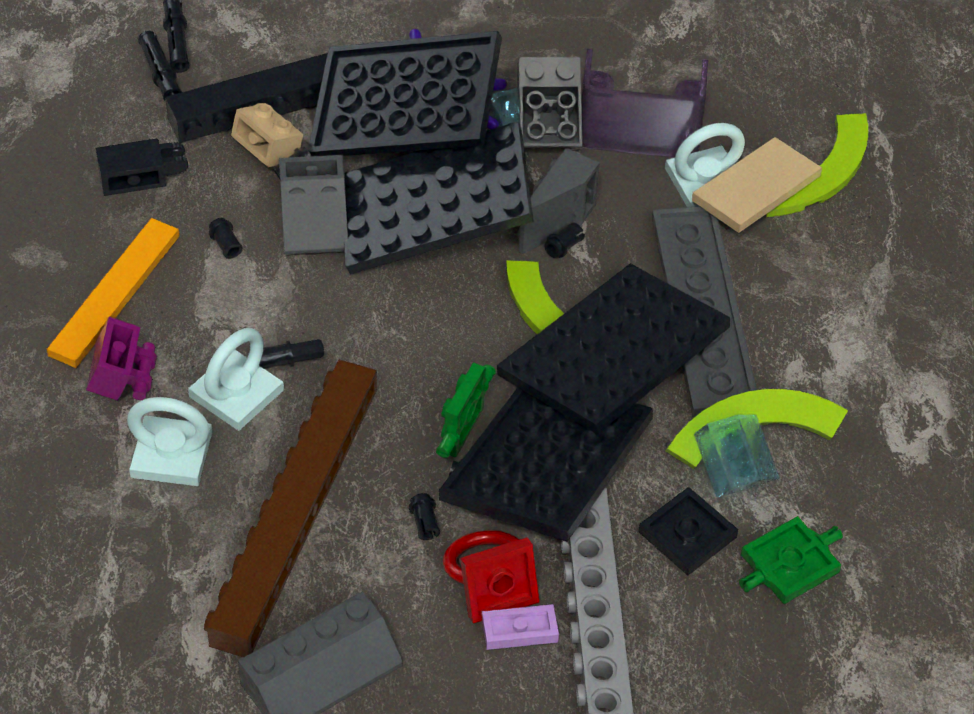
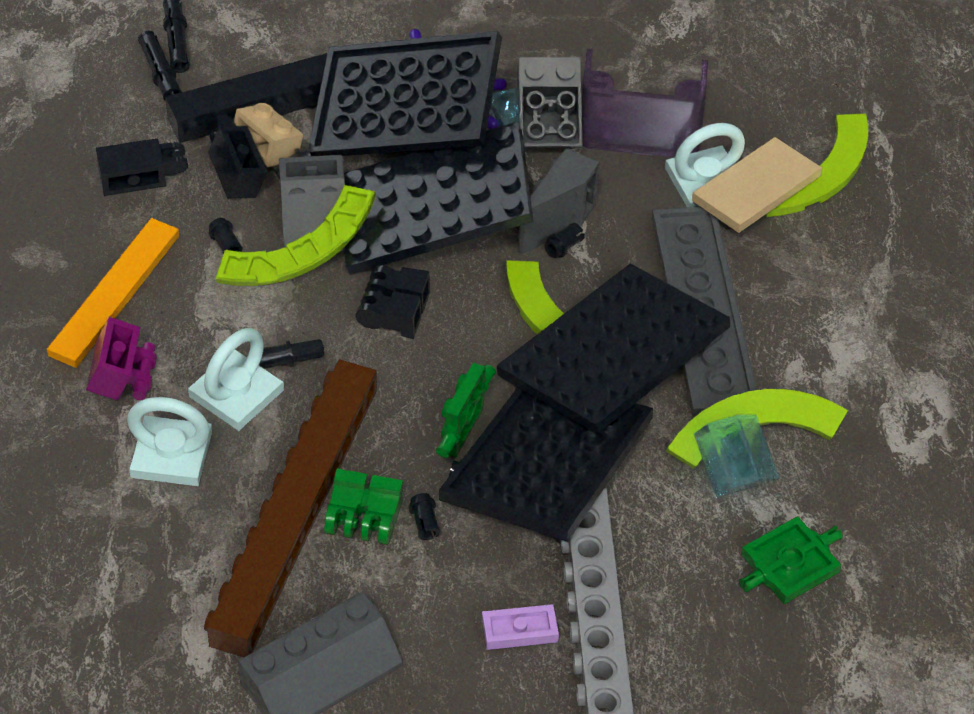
red tile [443,530,539,623] -> none
black plate [638,487,738,576] -> none
none -> black hinge [208,114,268,199]
none -> lime tile [215,185,376,286]
none -> green legs [324,468,403,545]
none -> black legs [355,265,430,339]

